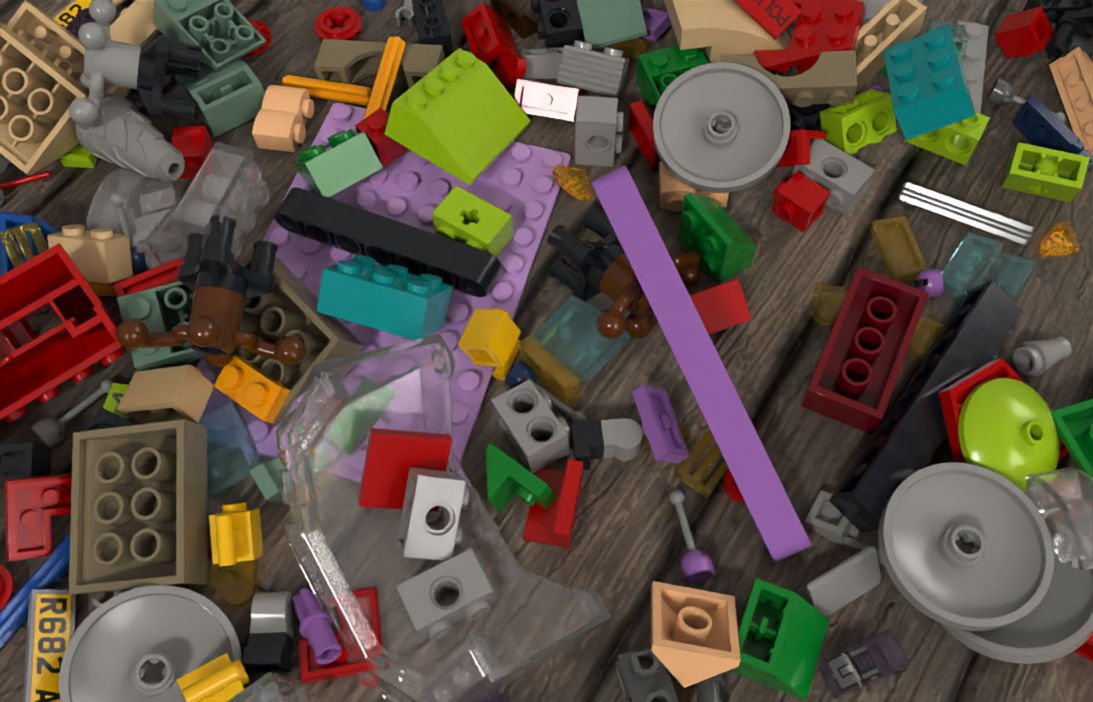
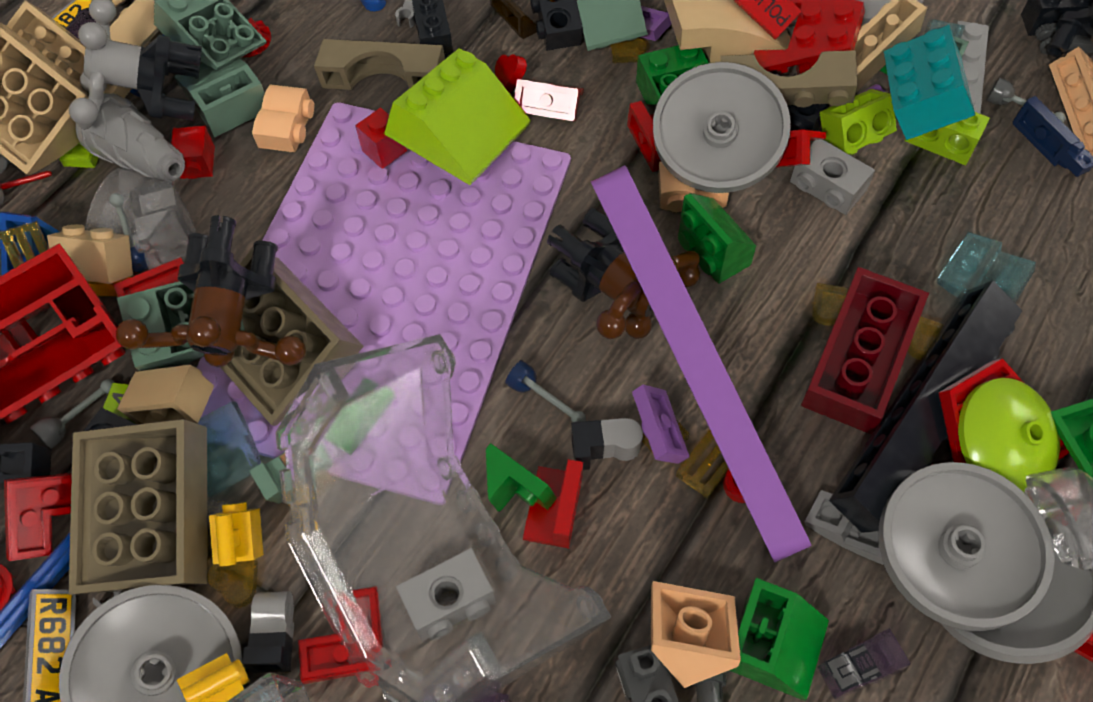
clear brick [169,142,270,260] -> none
light orange plate [214,355,291,423] -> none
black beam [274,187,502,298] -> none
light orange axle [282,75,372,105] -> none
medium lavender axle [292,588,342,664] -> none
slope [293,129,383,198] -> none
red gear [314,6,363,41] -> none
teal brick [316,255,453,342] -> none
red tile [358,428,452,512] -> none
light orange axle [364,36,406,119] -> none
light grey brick [395,467,469,561] -> none
lime brick [432,186,514,257] -> none
yellow brick [457,308,522,381] -> none
red panel [461,2,519,65] -> none
light grey brick [491,379,572,473] -> none
clear yellow tile [520,336,581,406] -> none
light grey slope [521,47,564,80] -> none
clear light blue slope [525,296,630,386] -> none
clear yellow tile [552,165,593,203] -> none
light grey brick [557,40,630,98] -> none
light grey brick [575,96,624,167] -> none
medium lavender hinge [669,490,715,583] -> none
red brick [690,279,752,335] -> none
red brick [772,171,831,233] -> none
light grey slope [800,546,881,617] -> none
clear yellow tile [870,216,928,282] -> none
axle [898,181,1035,245] -> none
medium lavender hinge [901,269,943,298] -> none
red brick [994,6,1054,59] -> none
lime brick [1001,142,1090,203] -> none
light grey cone [1013,336,1071,376] -> none
clear yellow tile [1040,220,1080,257] -> none

